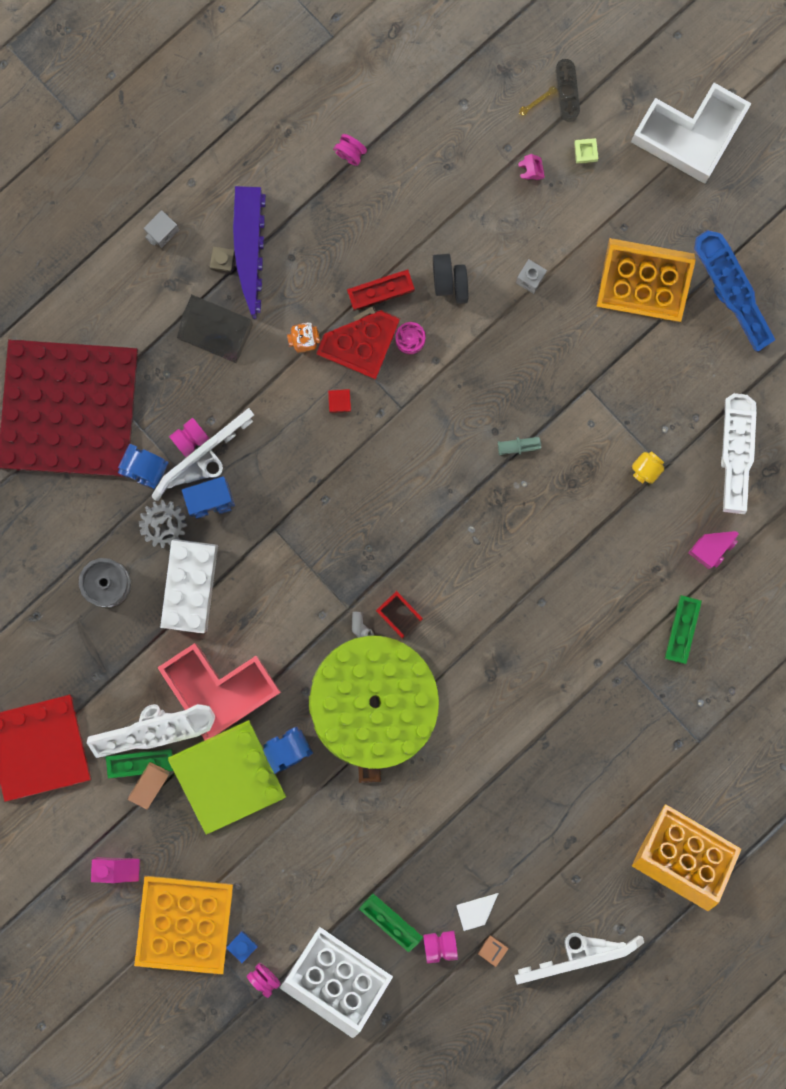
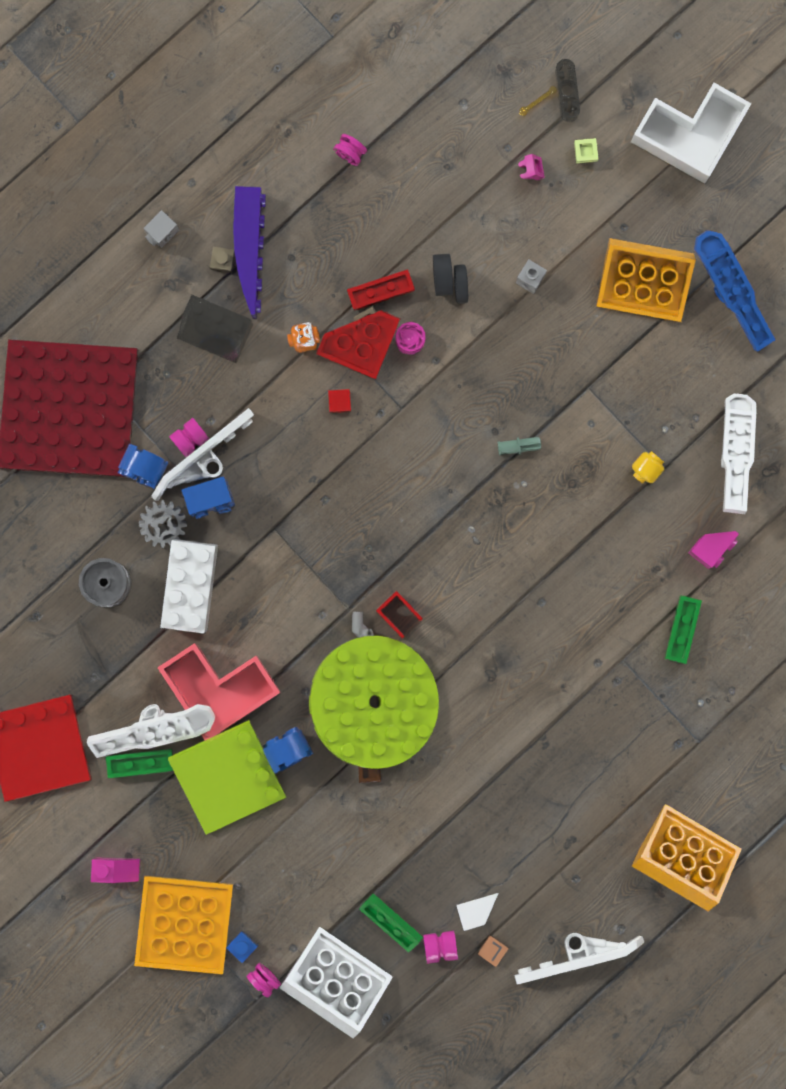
nougat tile [128,762,169,809] -> none

